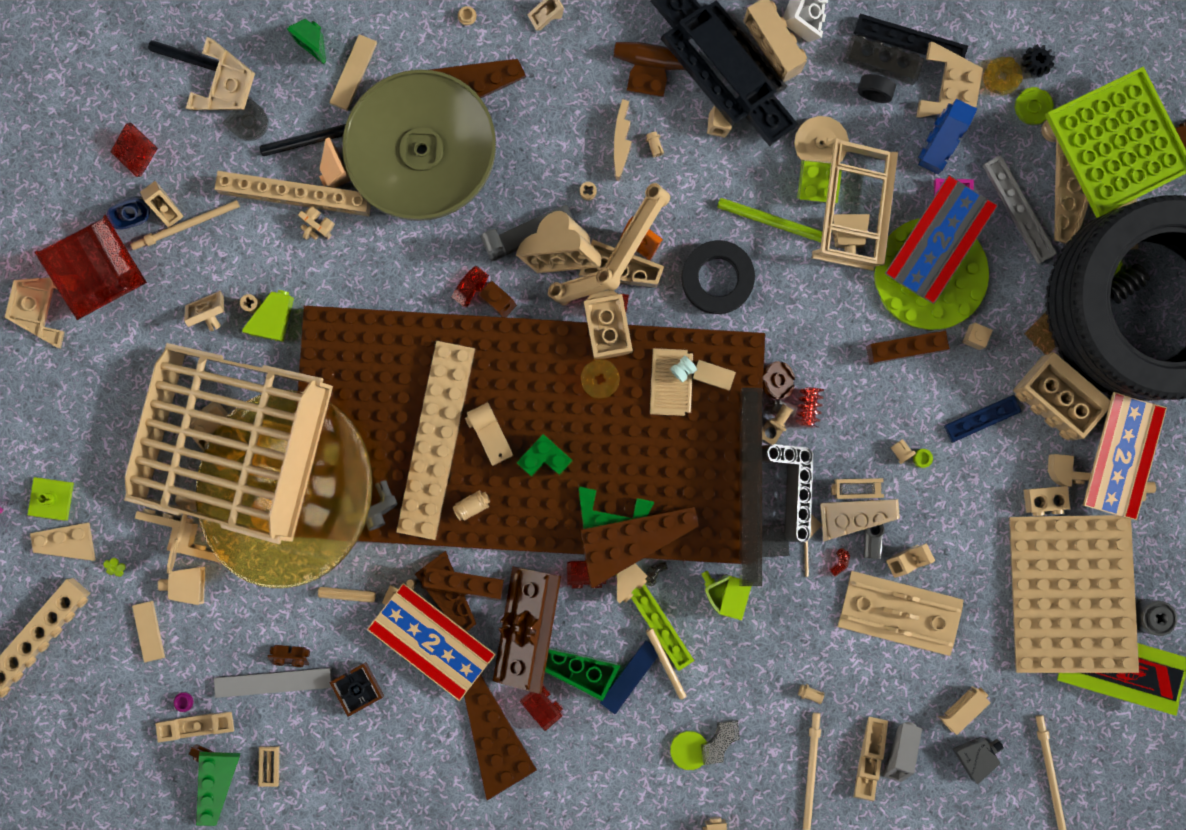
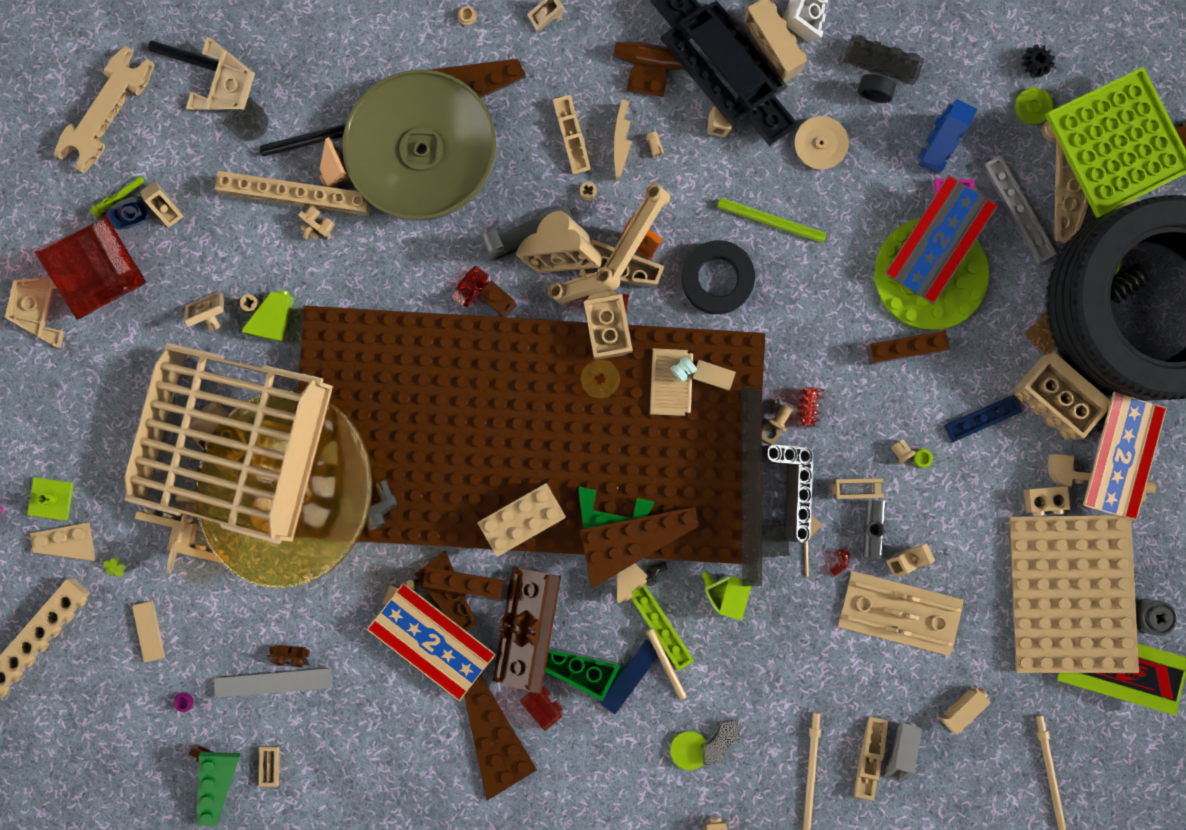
clear red plate [110,122,158,177] -> none
tan bar [130,200,240,250] -> none
tan slope [155,712,234,743] -> none
tan torso [158,567,205,605] -> none
green slope [287,18,326,65] -> none
tan axle [318,587,376,603] -> none
piece [329,662,384,717] -> none
tan tile [330,34,377,111] -> none
tan plate [396,341,475,540] -> none
tan head [453,490,490,521] -> none
tan door [465,403,514,466] -> none
green brick [517,434,573,476] -> none
clear red brick [567,561,606,589] -> none
reddish brown tile [763,361,795,399] -> none
lime brick [797,160,842,203] -> none
tan pin [798,684,824,704] -> none
tan piece [811,138,898,271] -> none
tan wing [820,499,900,542] -> none
tan torso [832,214,870,254] -> none
black plate [853,14,968,58] -> none
tan wing [916,42,983,118] -> none
dark grey torso [953,737,1004,784] -> none
tan brick [962,323,993,350] -> none
clear yellow plate [983,57,1023,96] -> none
none -> tan piece [54,45,155,173]
none -> lime pin [89,176,146,218]
none -> tan brick [477,483,566,557]
none -> tan slope [552,94,591,174]

